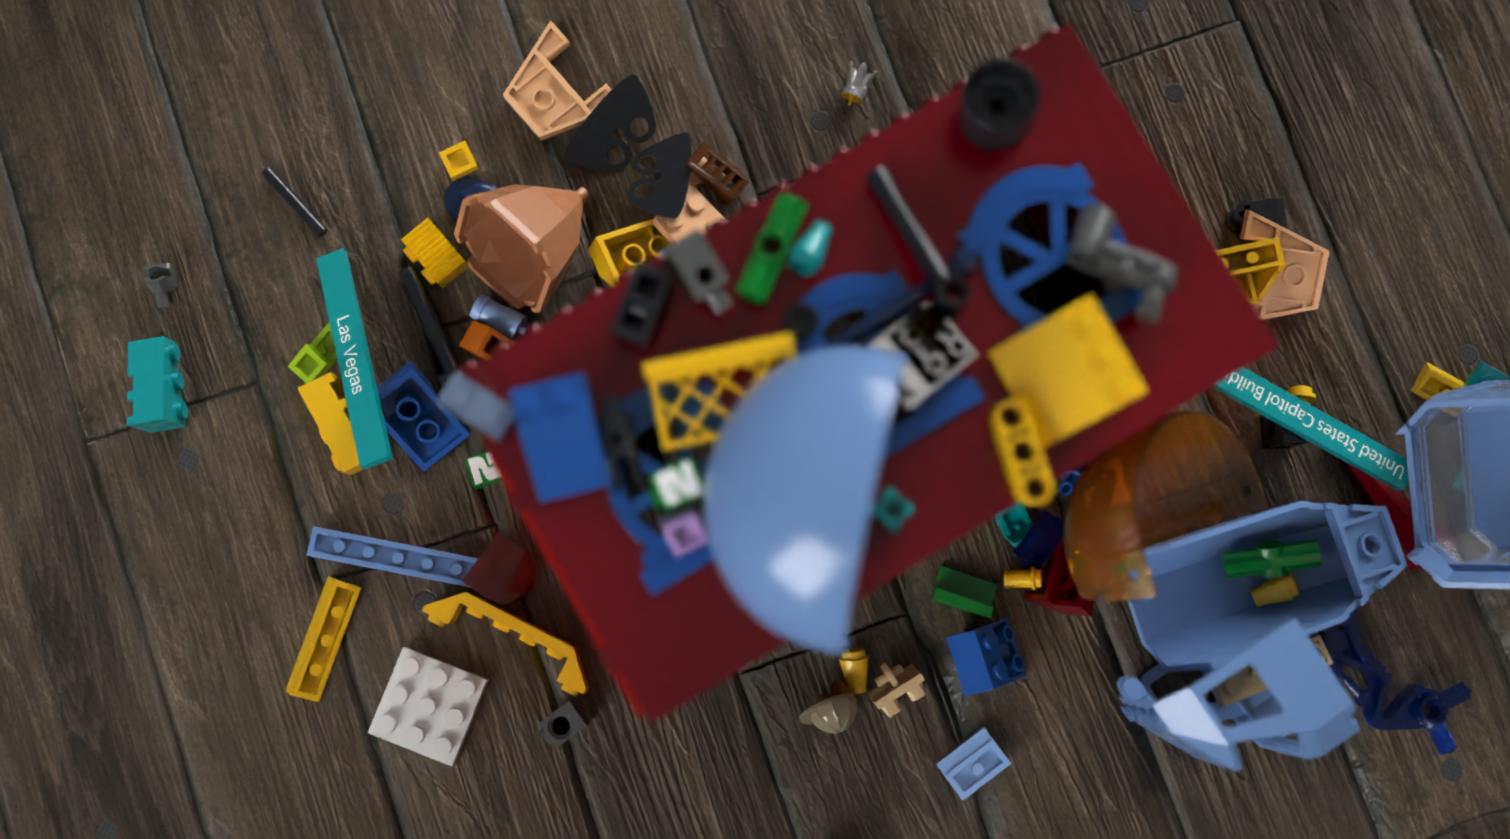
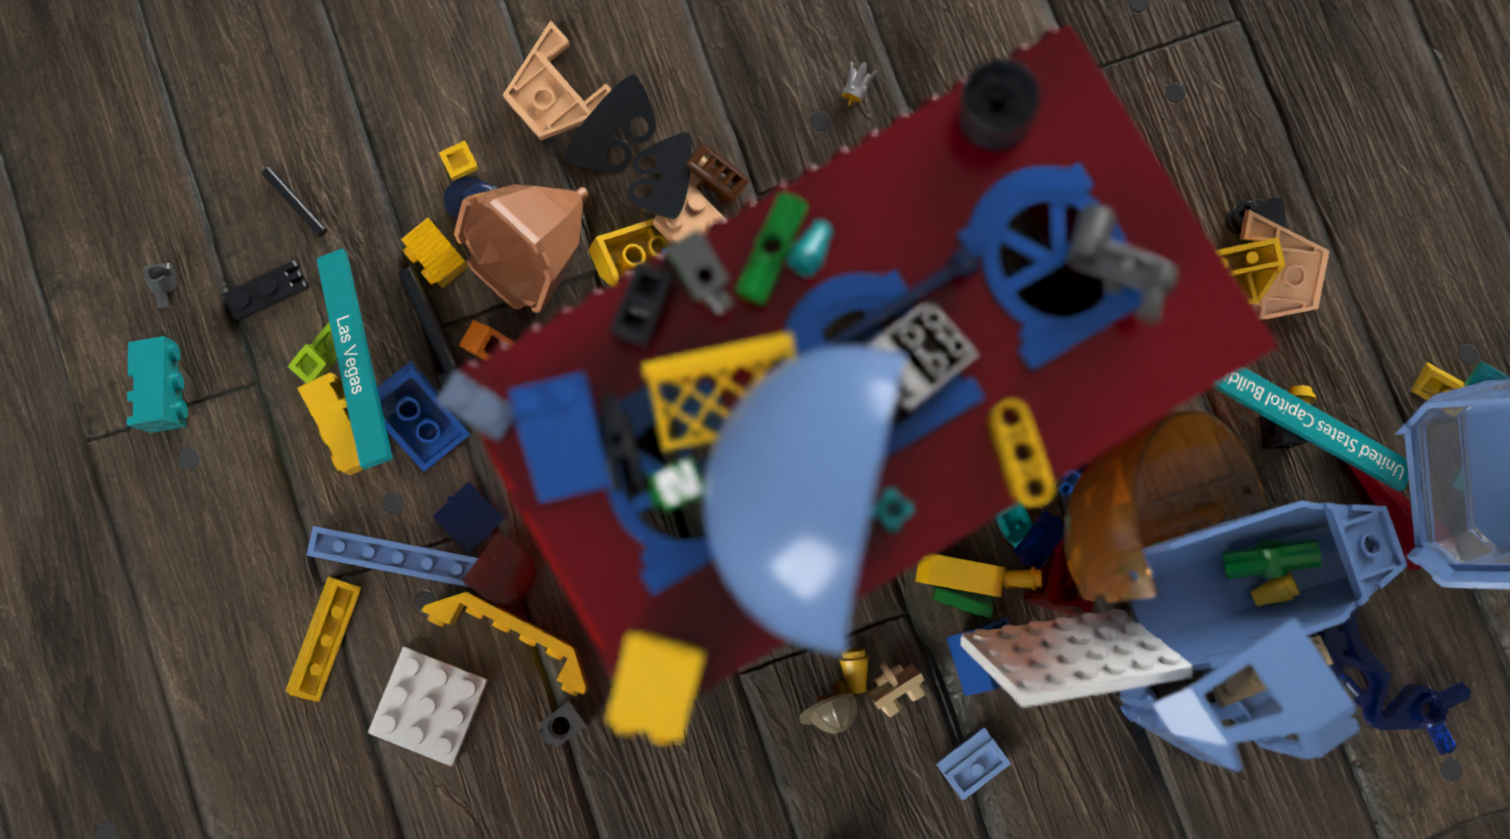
brick [465,452,503,490] -> none
light blue piece [470,294,527,342] -> none
lavender slope [657,509,709,557] -> none
black plate [782,303,819,340] -> none
black piece [866,166,970,321] -> none
yellow slope [987,293,1148,449] -> none
none -> black hinge [223,260,309,322]
none -> clear blue piece [433,482,505,553]
none -> yellow slope [606,630,704,745]
none -> yellow beam [915,554,1006,597]
none -> white plate [961,609,1194,707]

